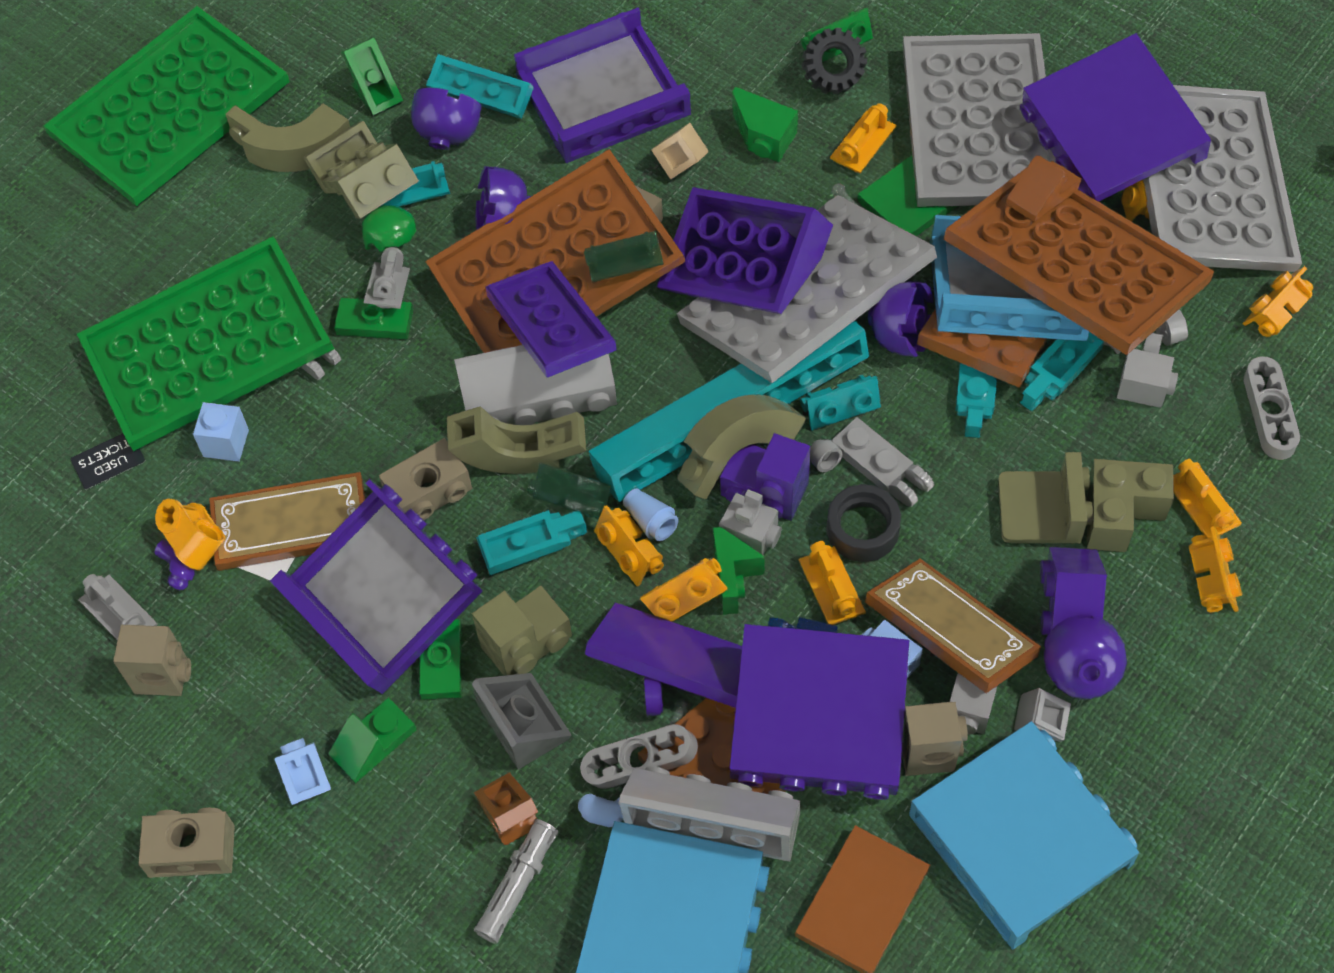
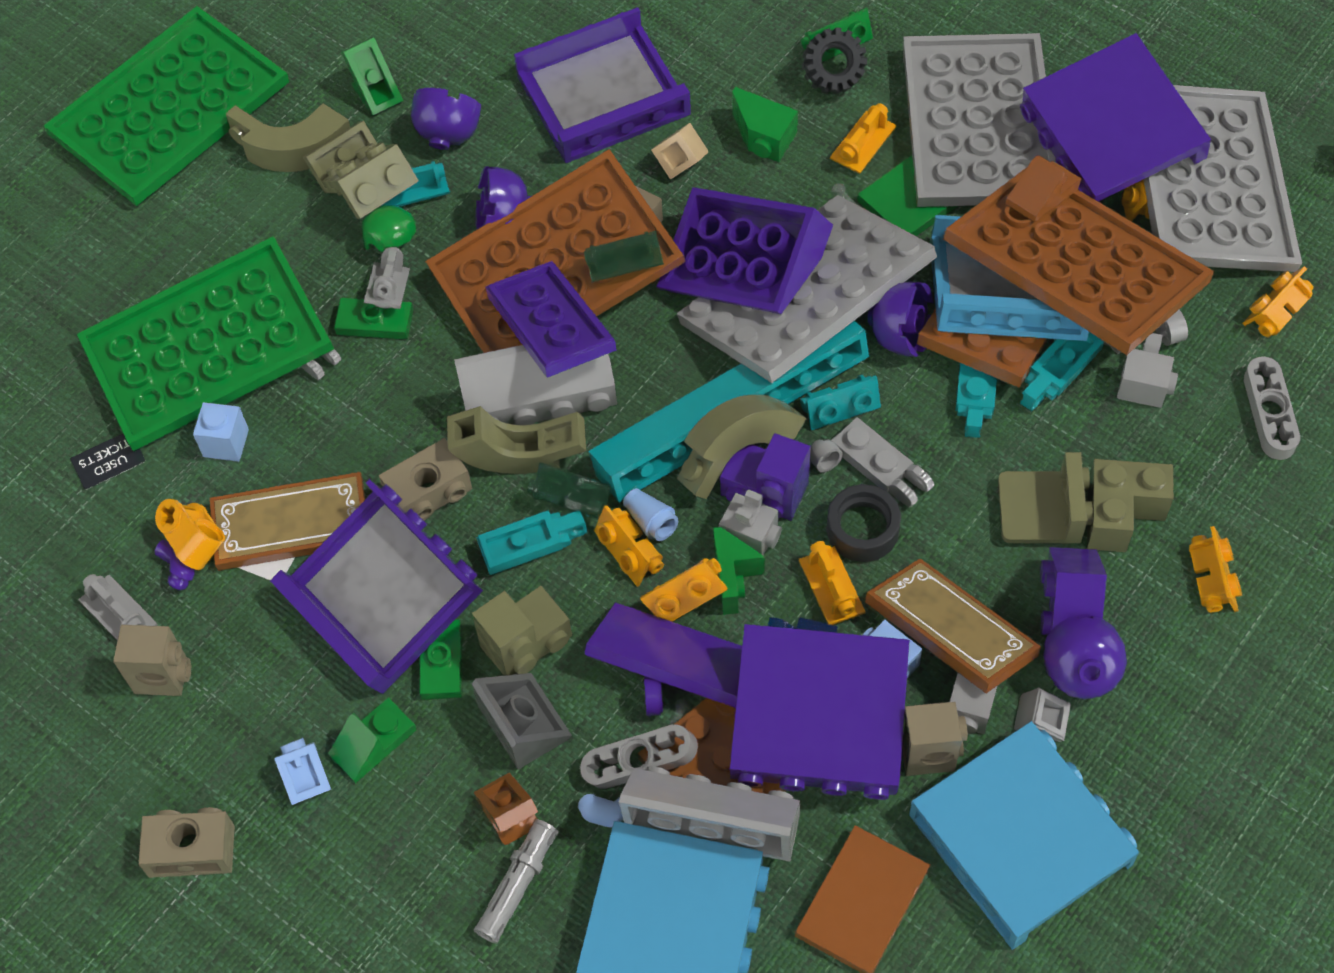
teal plate [426,54,534,119] -> none
light orange hinge [1173,459,1242,538] -> none

